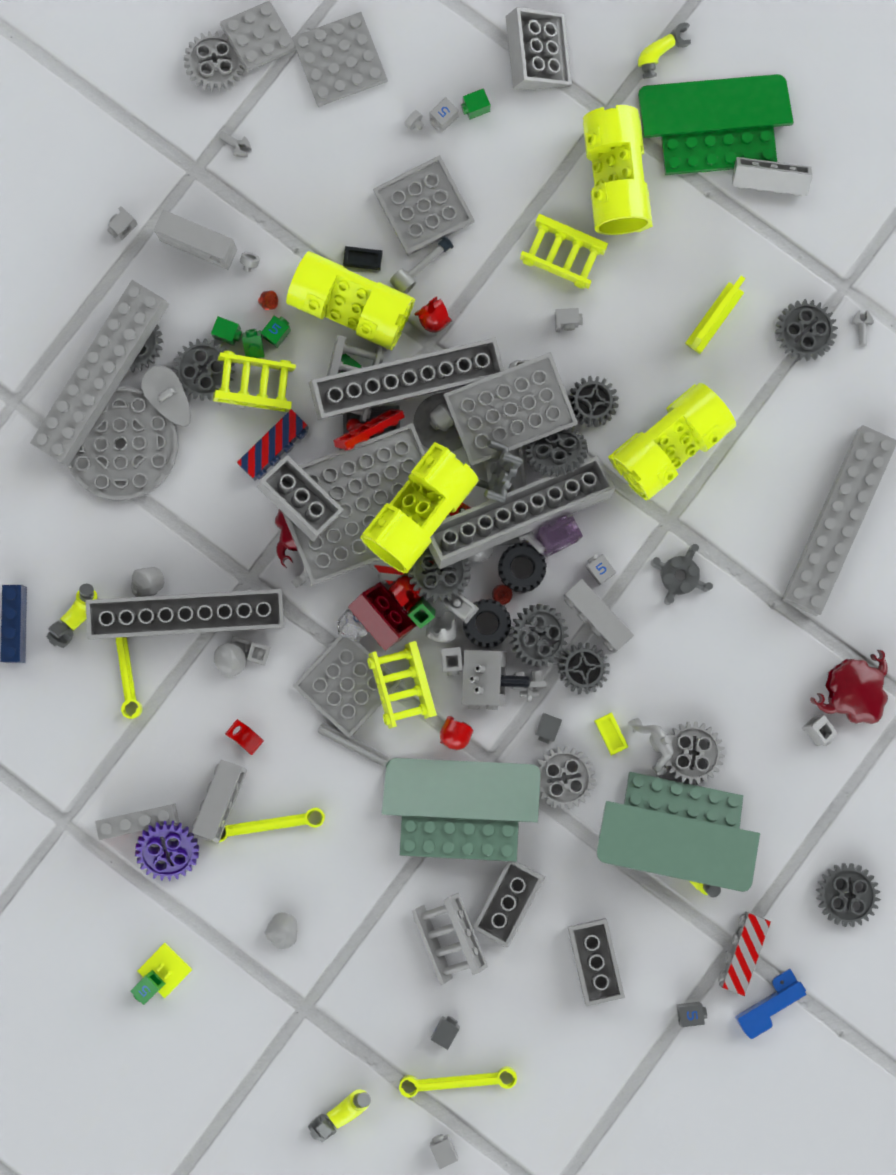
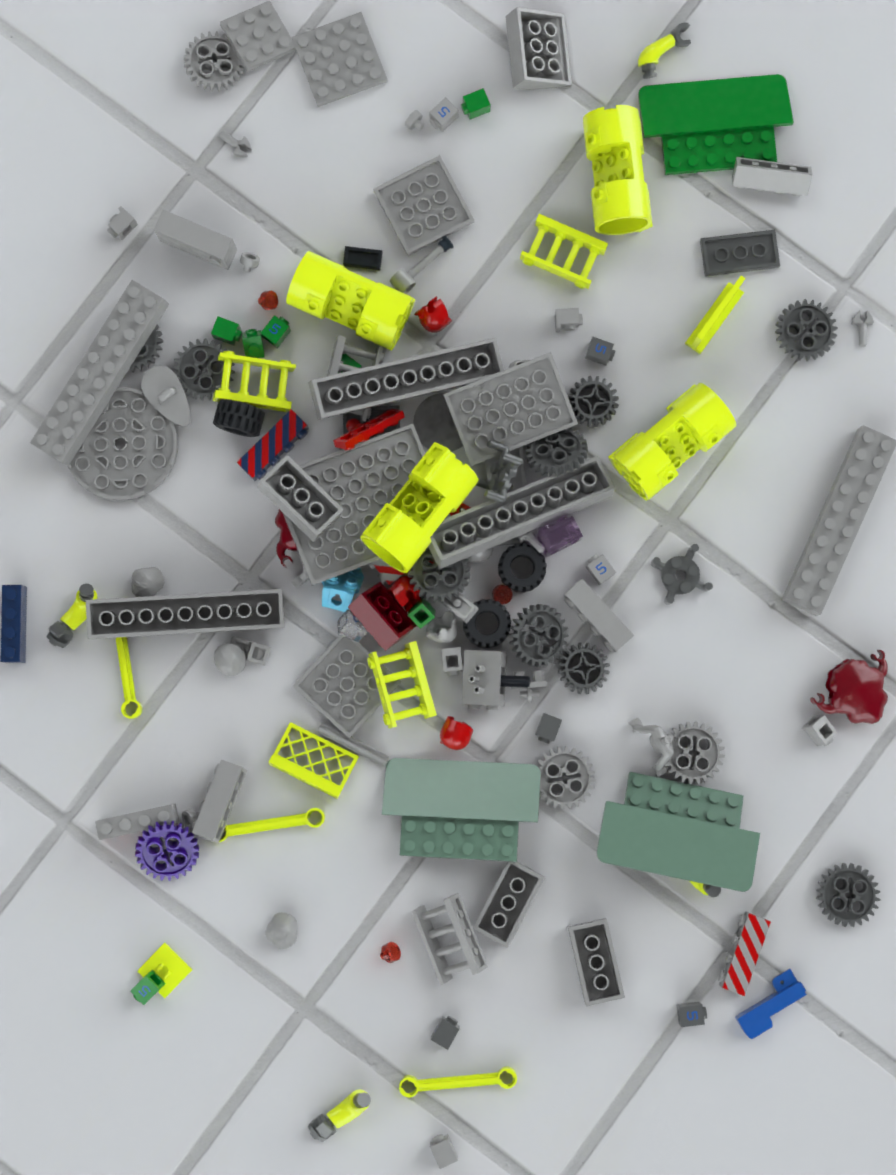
red bracket [225,719,264,755] -> none
light grey head [429,403,454,431] -> none
neon yellow tile [594,712,628,756] -> none
none -> light grey tile [182,808,200,829]
none -> black tyre [213,399,265,437]
none -> neon yellow fence [269,722,359,799]
none -> medium azure piece [322,568,364,613]
none -> clear red tile [380,942,401,963]
none -> dark grey brick [585,337,615,366]
none -> dark grey tile [700,229,780,276]

